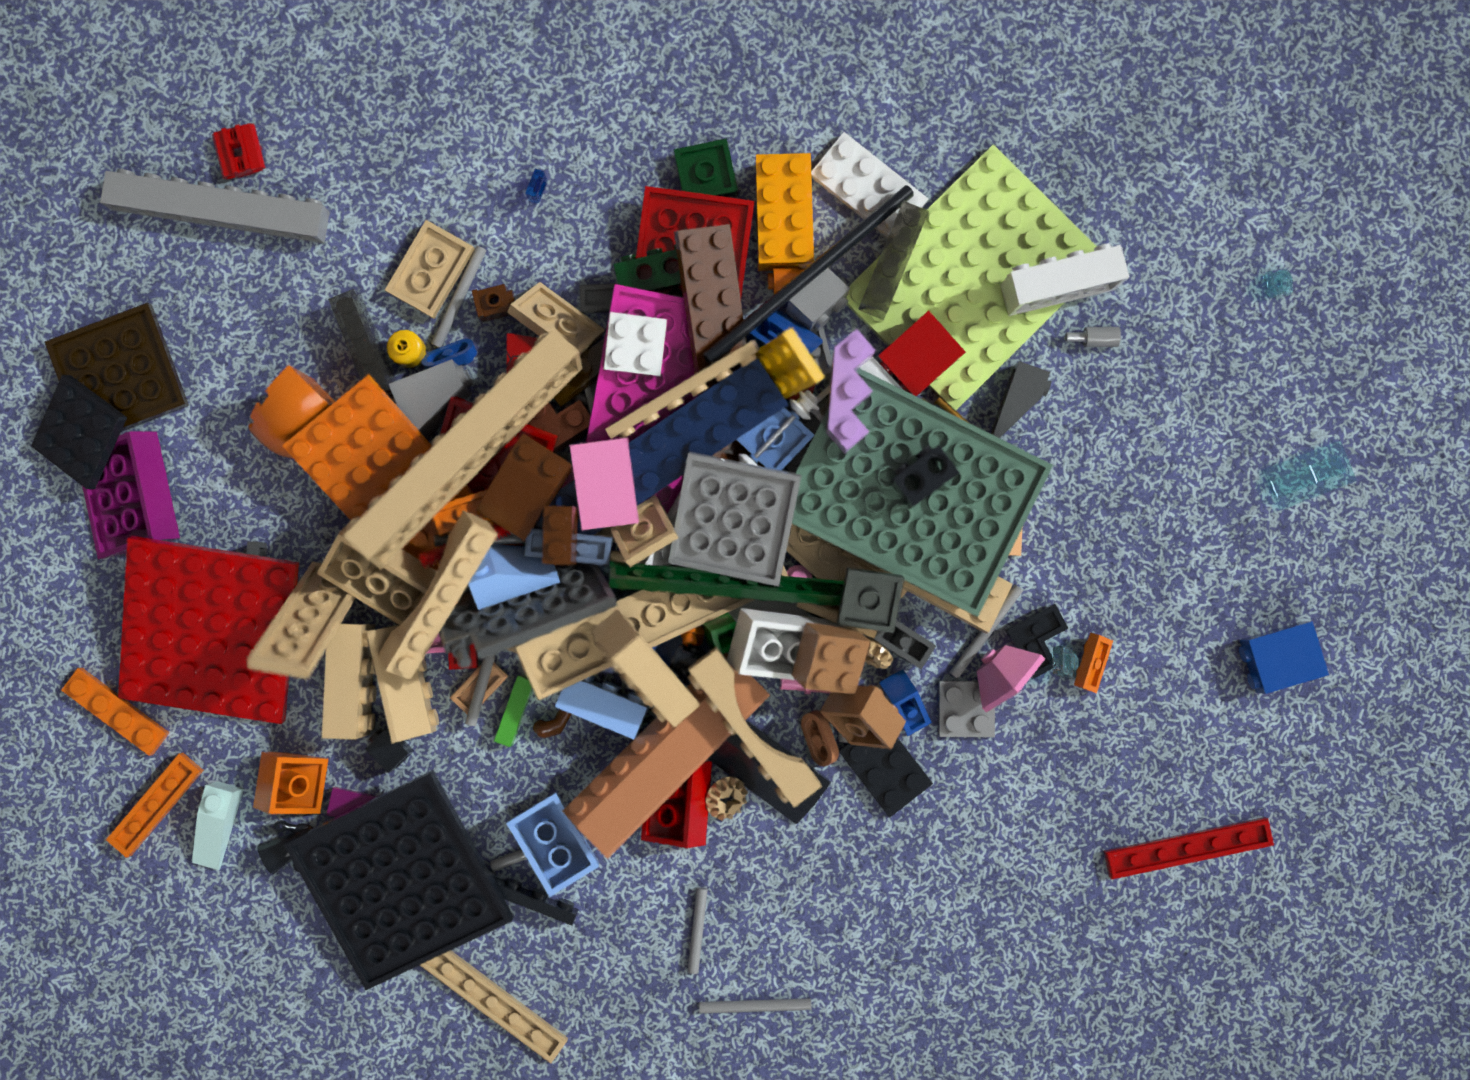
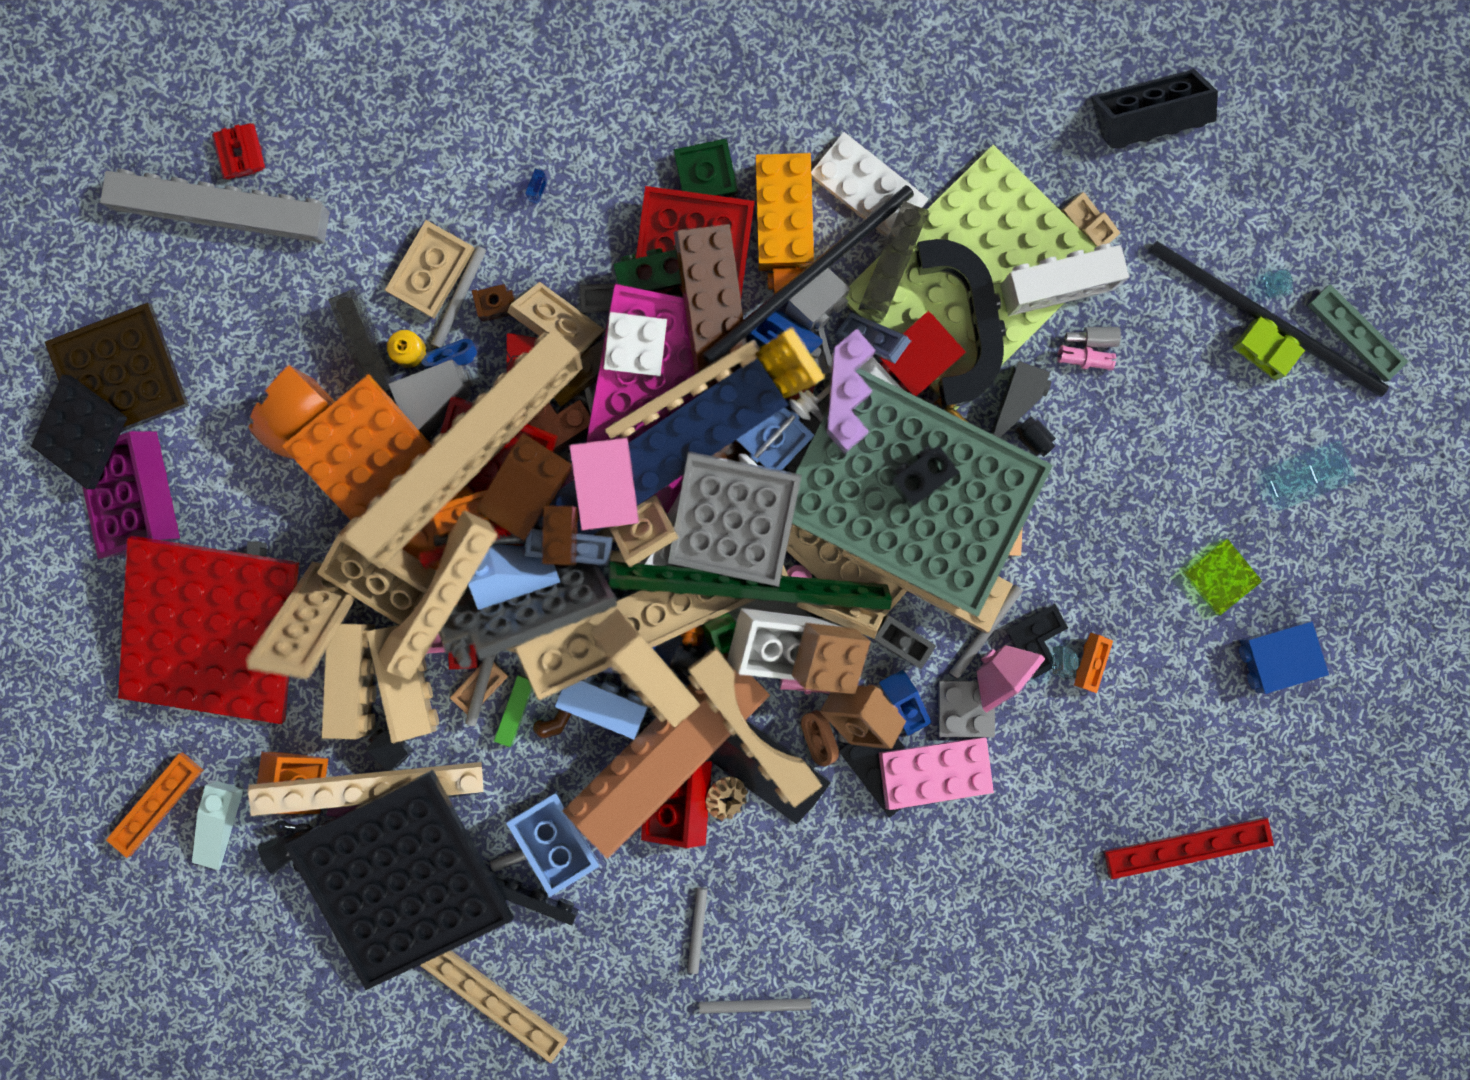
orange plate [61,668,170,756] -> none
pearl dark grey plate [837,567,904,633] -> none
tan gear [865,638,893,669] -> none
none -> tan plate [248,762,483,816]
none -> sand blue tile [836,312,911,364]
none -> bright pink plate [879,737,994,810]
none -> black arch [915,239,1006,409]
none -> black brick [1015,416,1056,457]
none -> bright pink pin [1057,345,1116,371]
none -> tan slope [1060,192,1120,246]
none -> black slope [1091,69,1218,149]
none -> black piece [1149,240,1389,397]
none -> clear neon green tile [1183,538,1262,616]
none -> lime brick [1232,317,1305,381]
none -> sand green plate [1307,284,1409,382]

